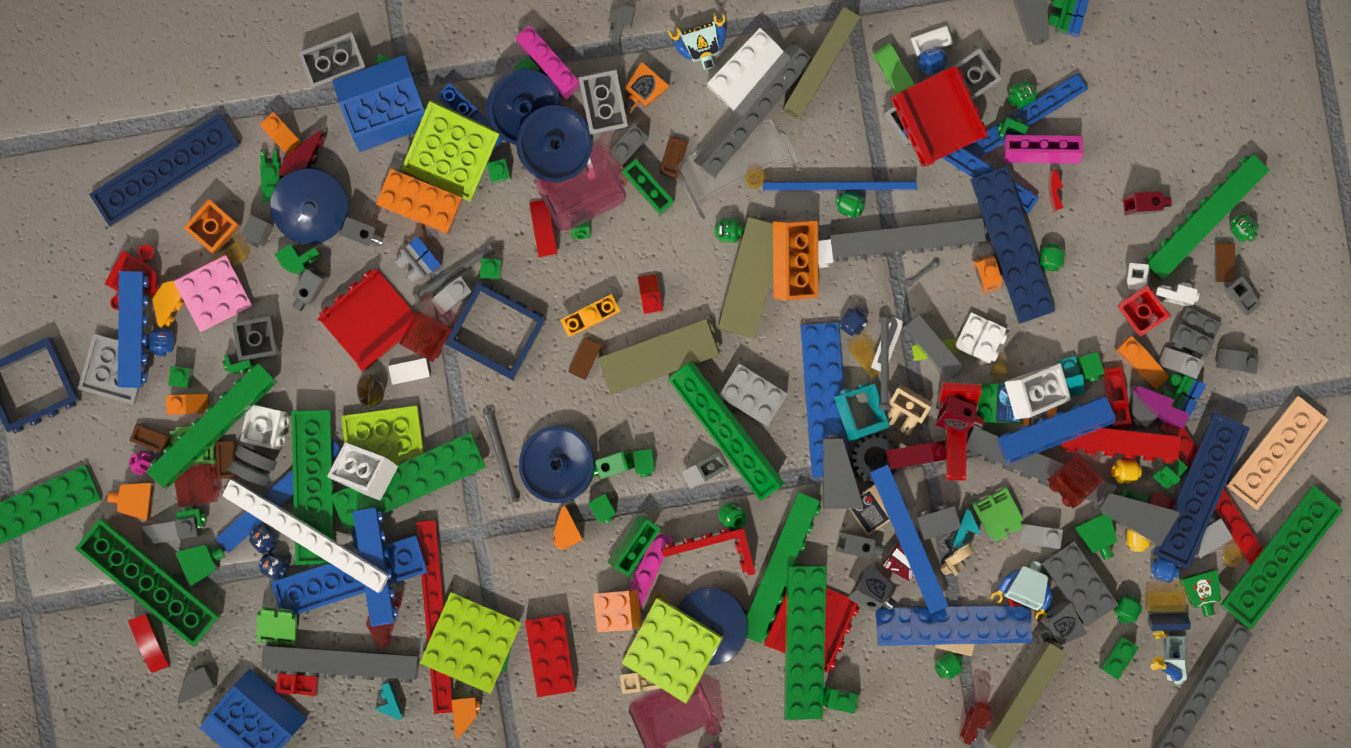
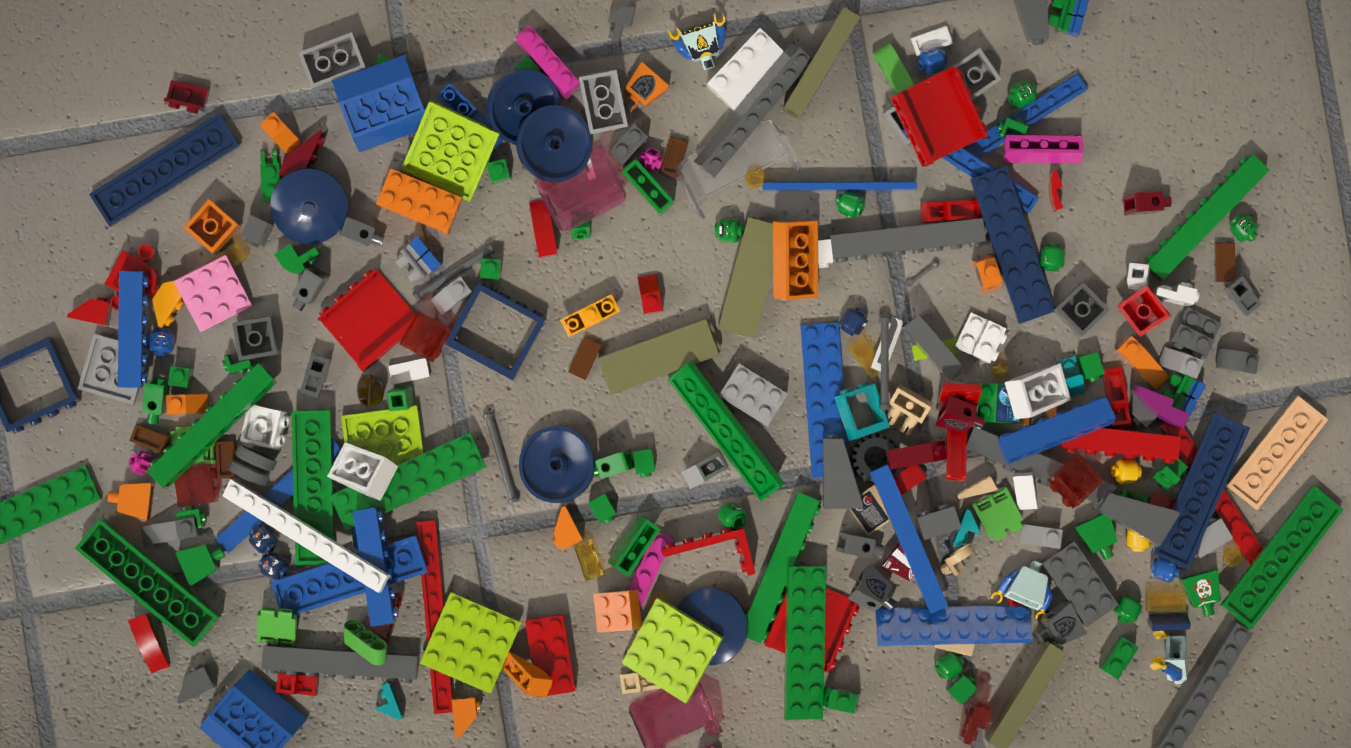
none -> red slope [67,296,112,326]
none -> green torso [142,378,171,424]
none -> dark red bracket [164,80,209,114]
none -> dark grey brick [300,354,330,399]
none -> bright green beam [344,620,387,665]
none -> green brick [387,386,415,411]
none -> orange slope [502,651,552,697]
none -> clear yellow plate [573,539,604,581]
none -> dark pink gear [639,148,663,172]
none -> red slope [893,465,927,496]
none -> red slope [920,200,982,223]
none -> green brick [946,674,978,705]
none -> tan slope [955,476,998,499]
none -> white tile [1013,472,1038,510]
none -> dark grey brick [1053,282,1110,337]

